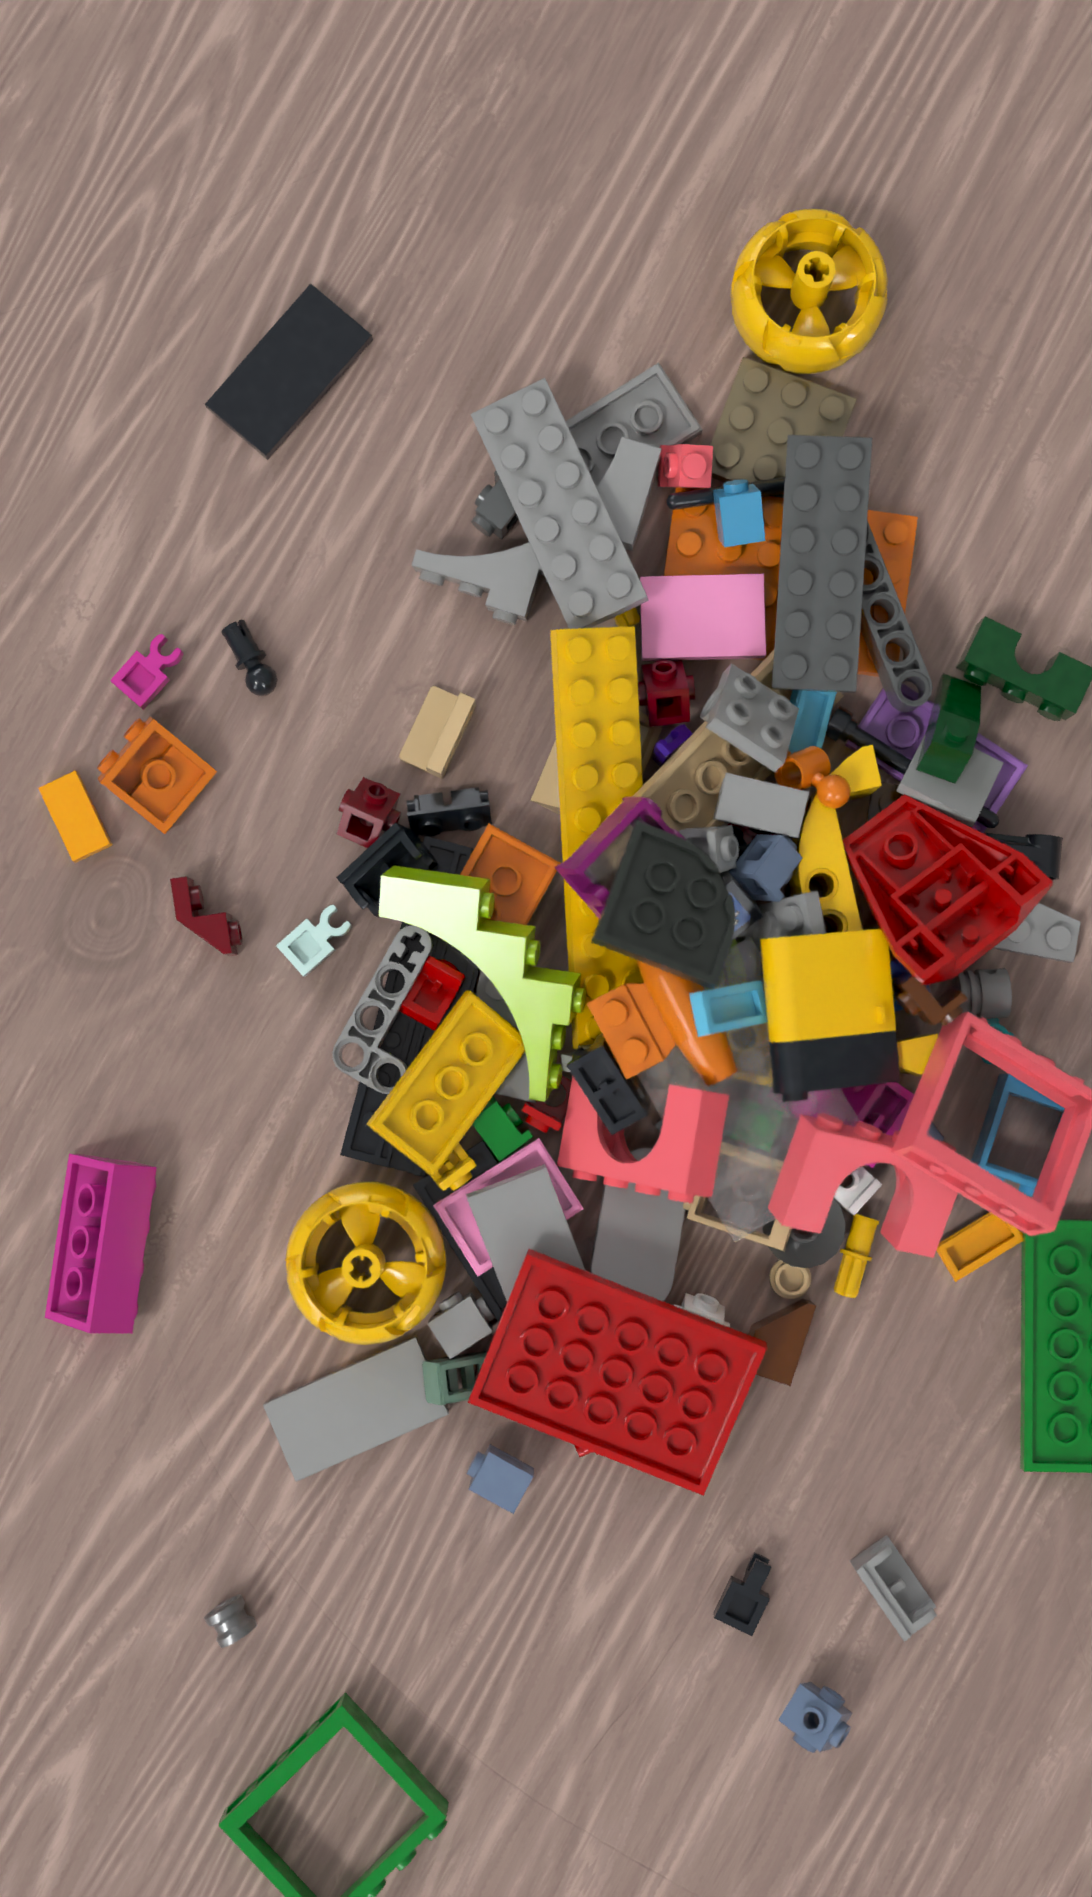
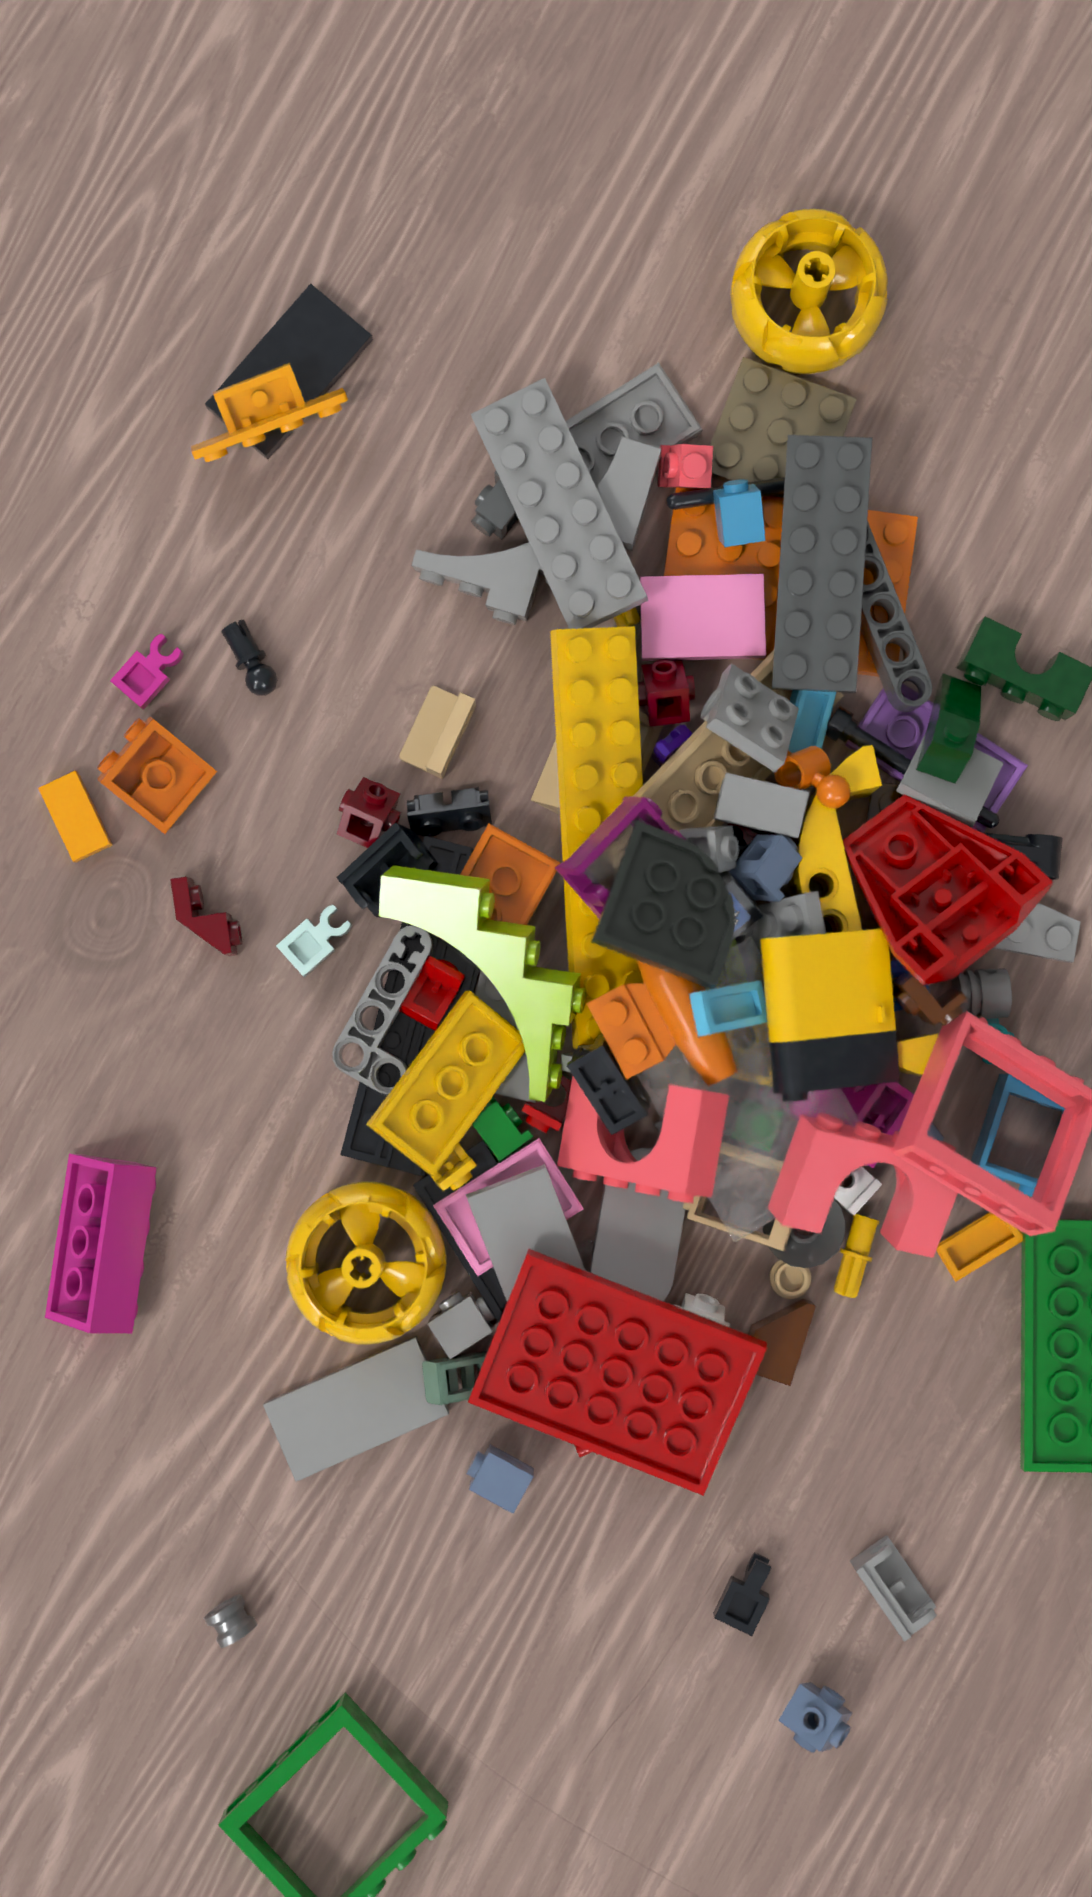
none -> light orange bracket [191,363,348,462]

